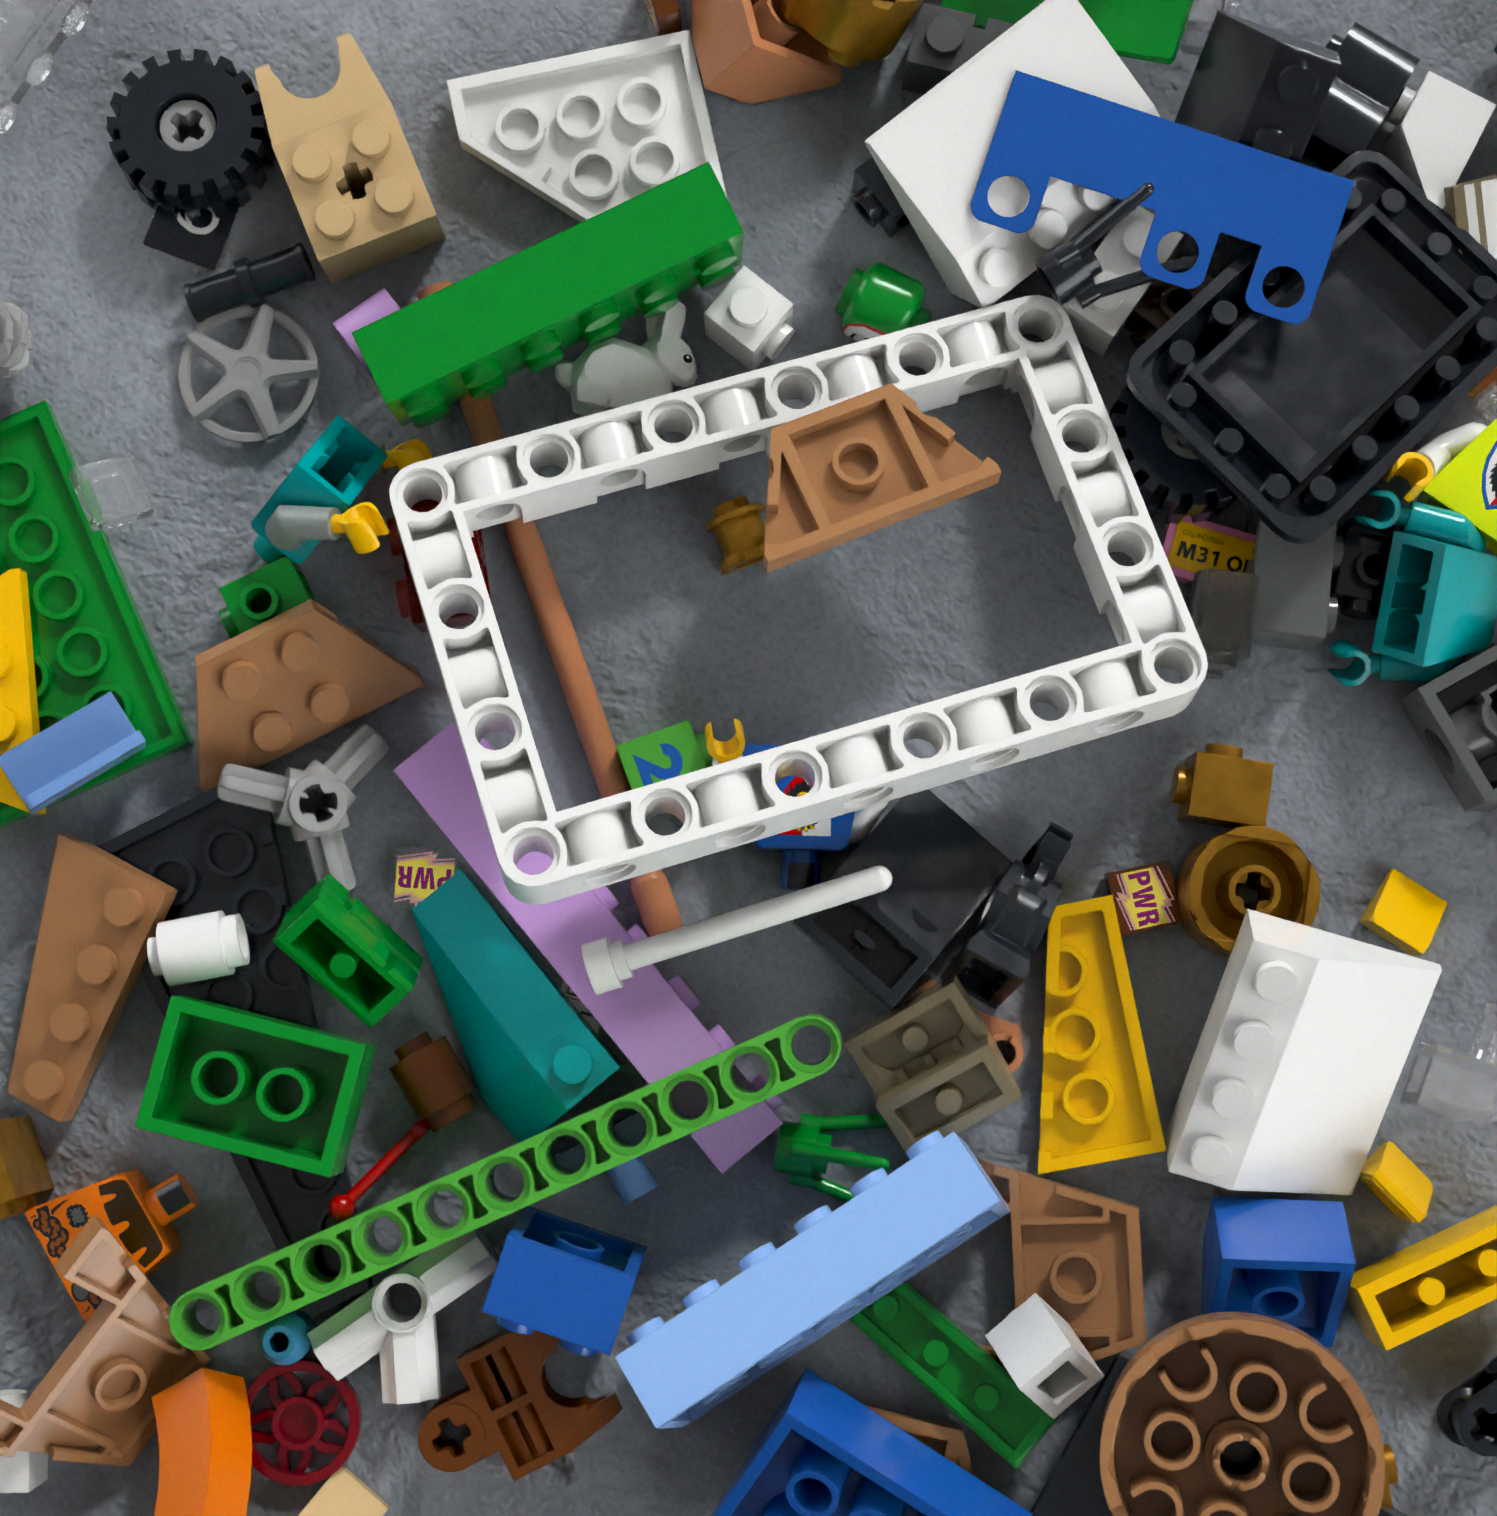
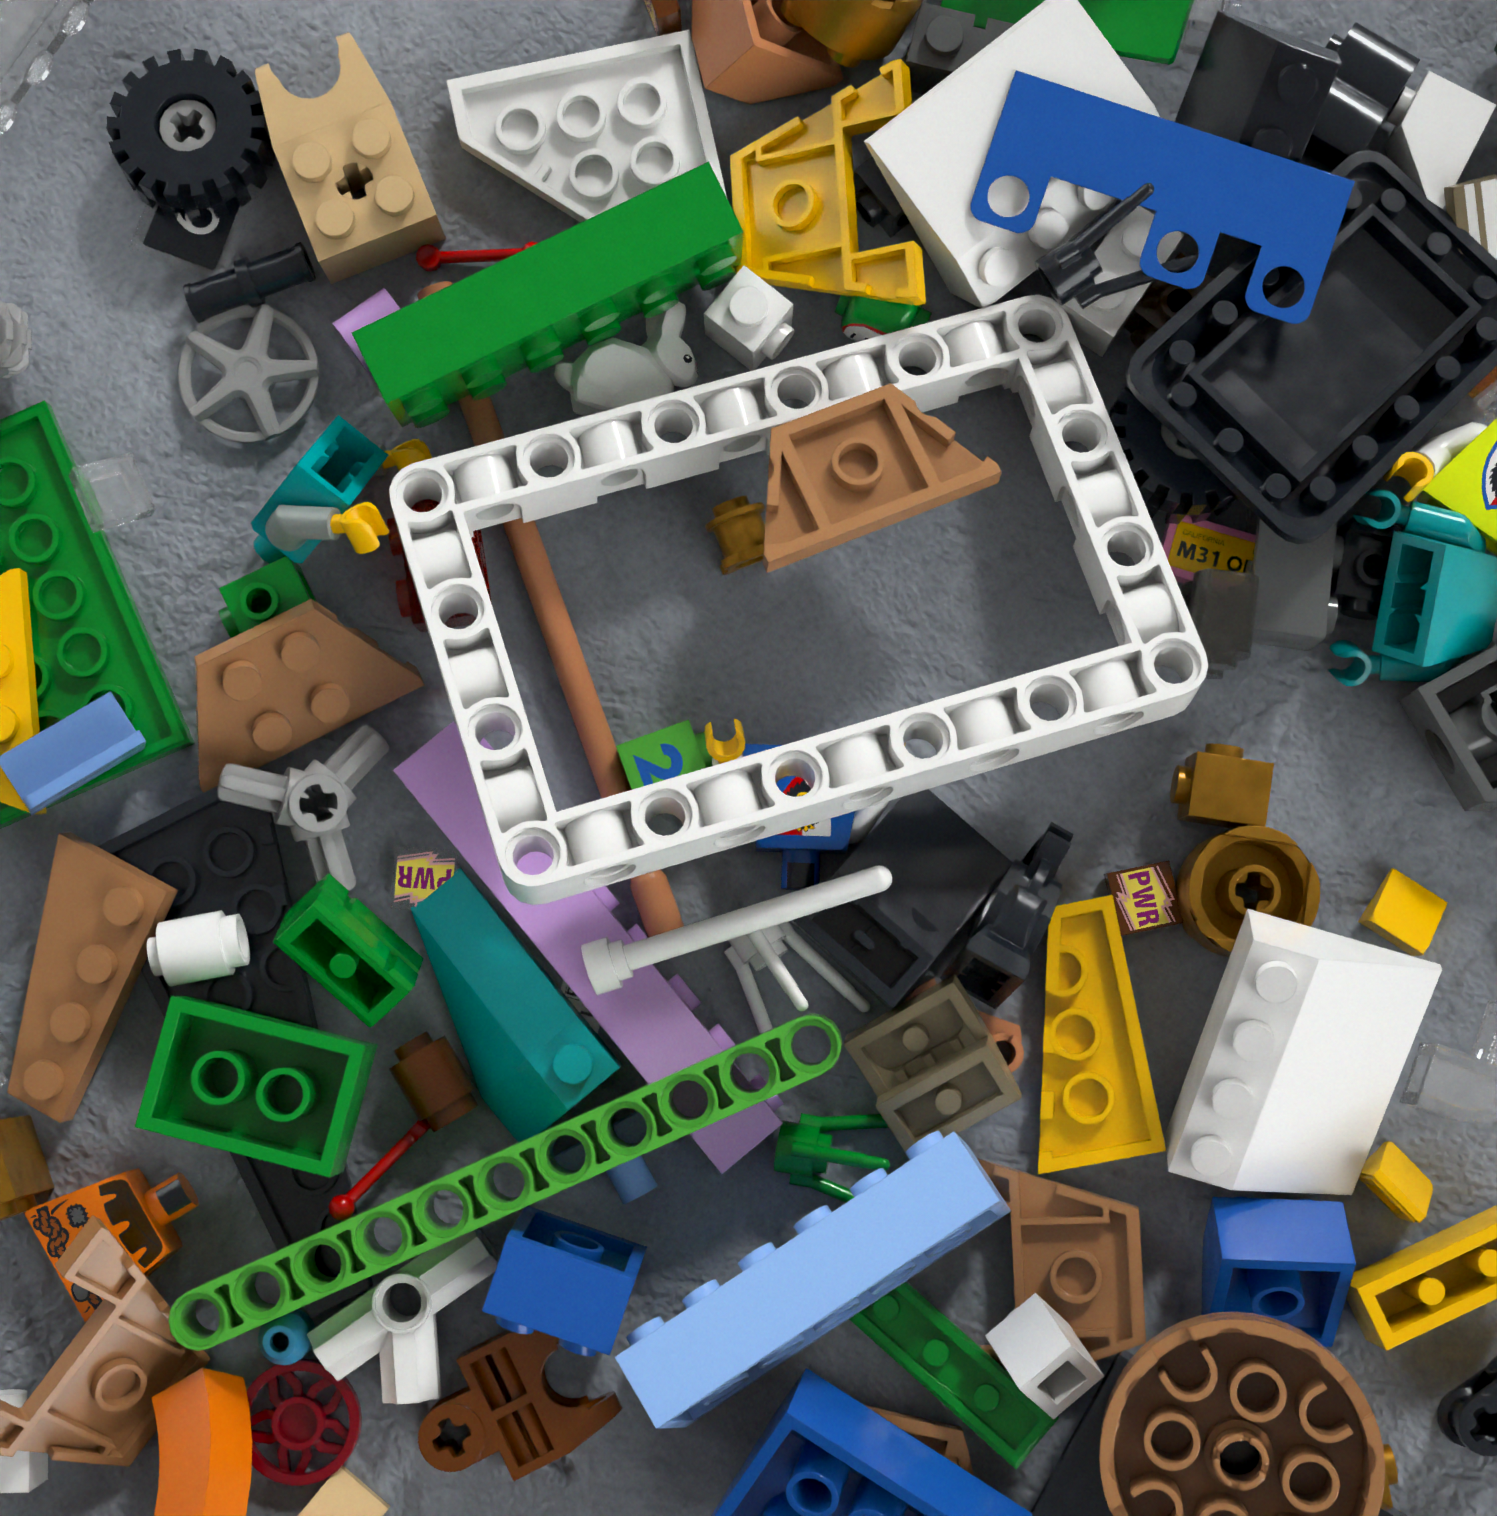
none -> red hinge [416,241,538,272]
none -> white plant [724,921,870,1034]
none -> yellow wing [730,59,926,305]

